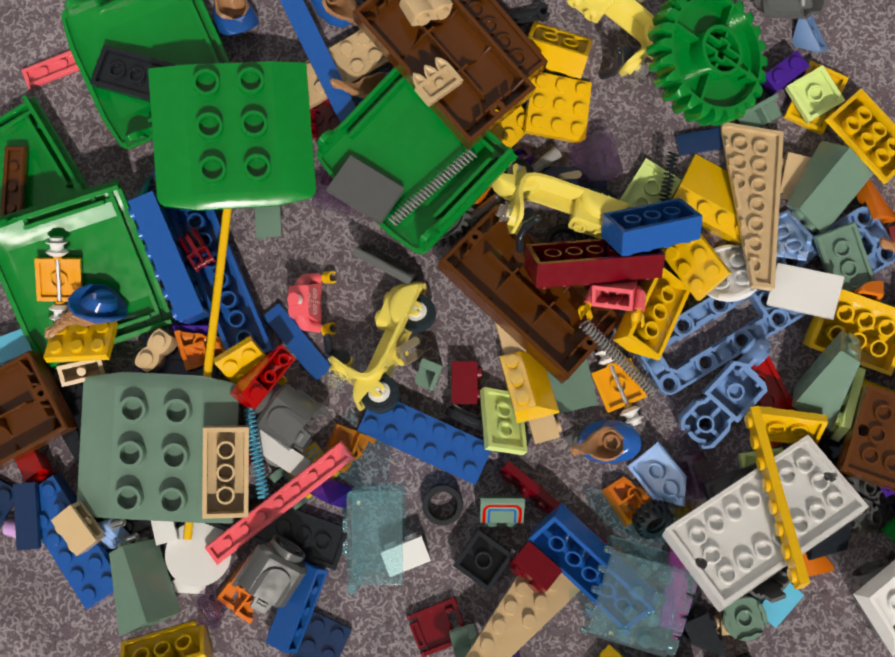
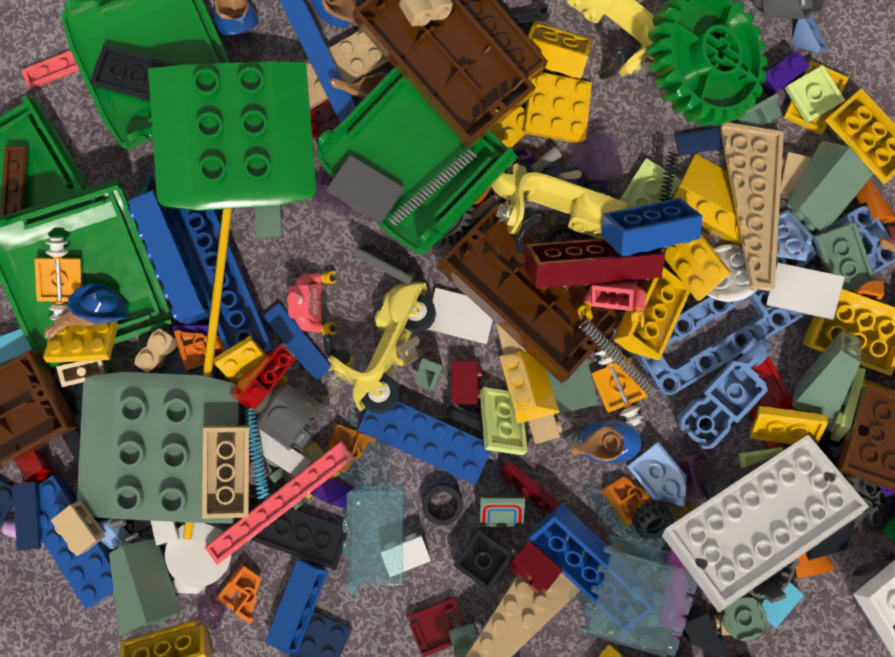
dark red arm [177,227,216,273] -> none
dark grey piece [232,535,308,614] -> none
tan plate [412,57,463,107] -> none
yellow plate [744,406,810,590] -> none
none -> white tile [428,288,493,344]

